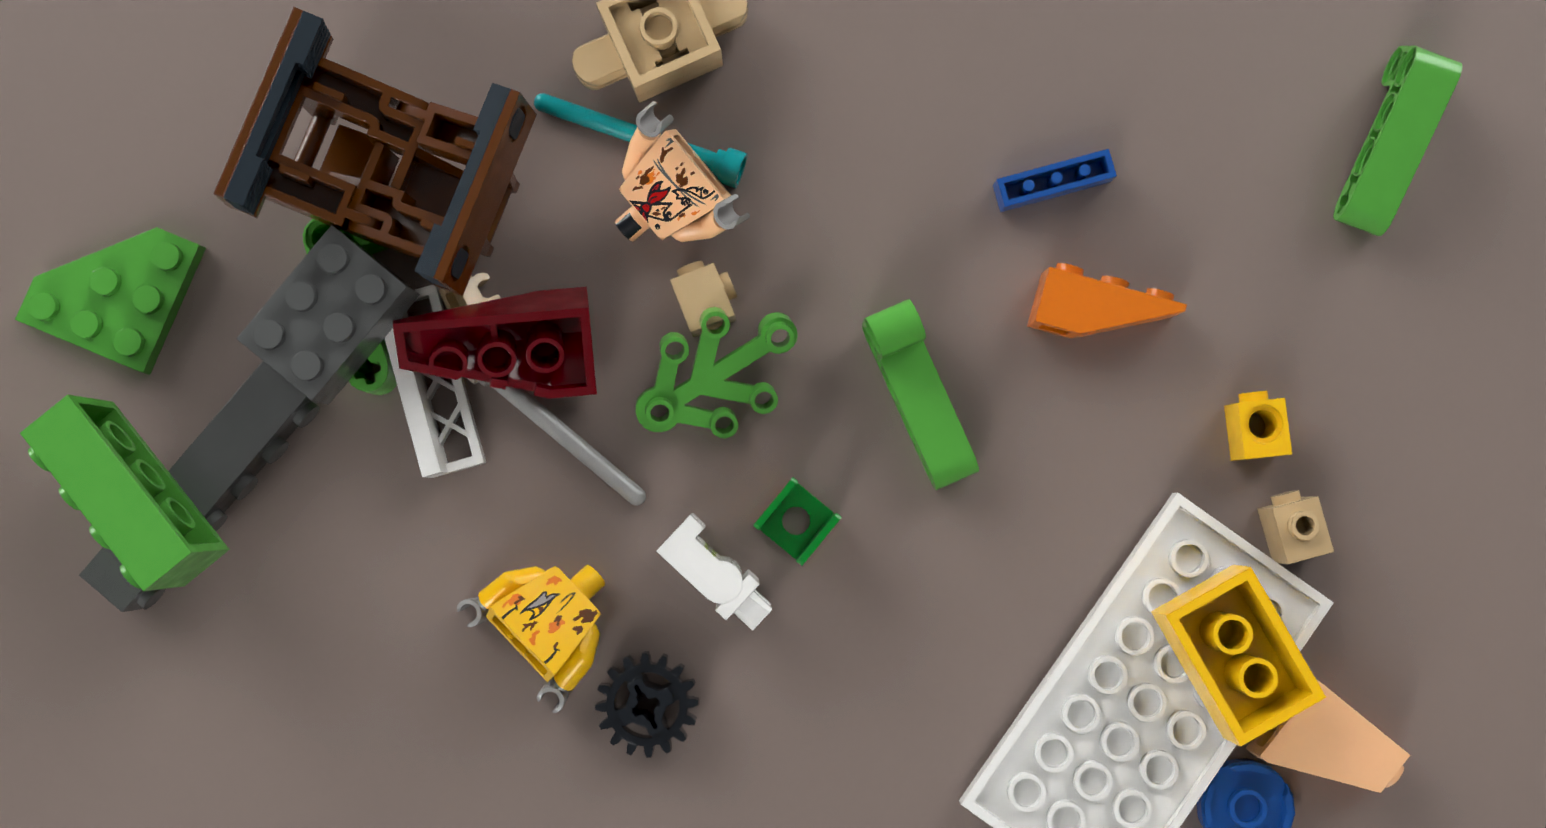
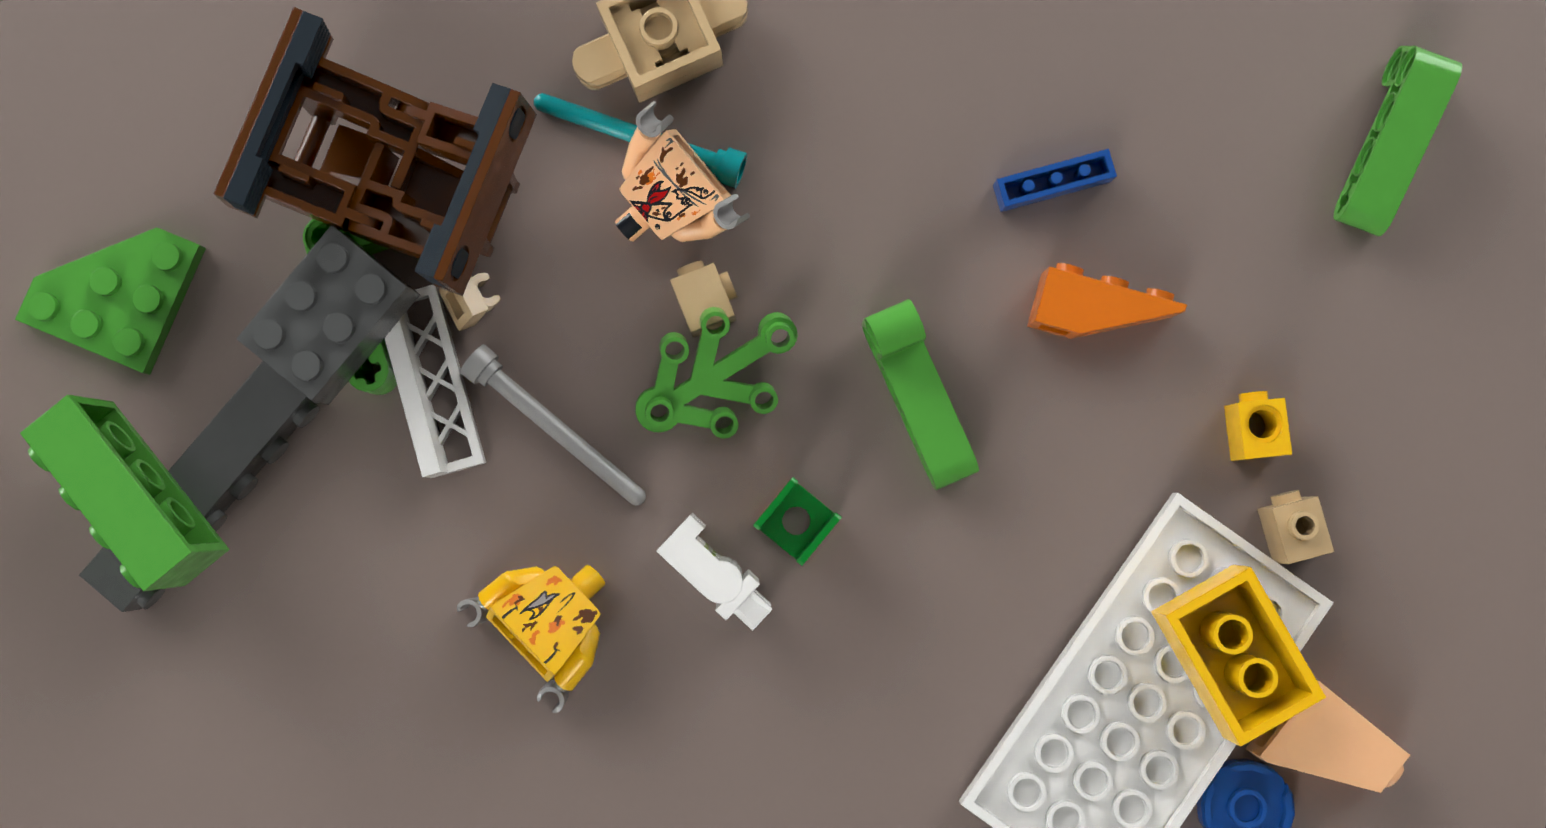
dark red wedge [392,286,597,399] -> none
black gear [595,651,700,758] -> none

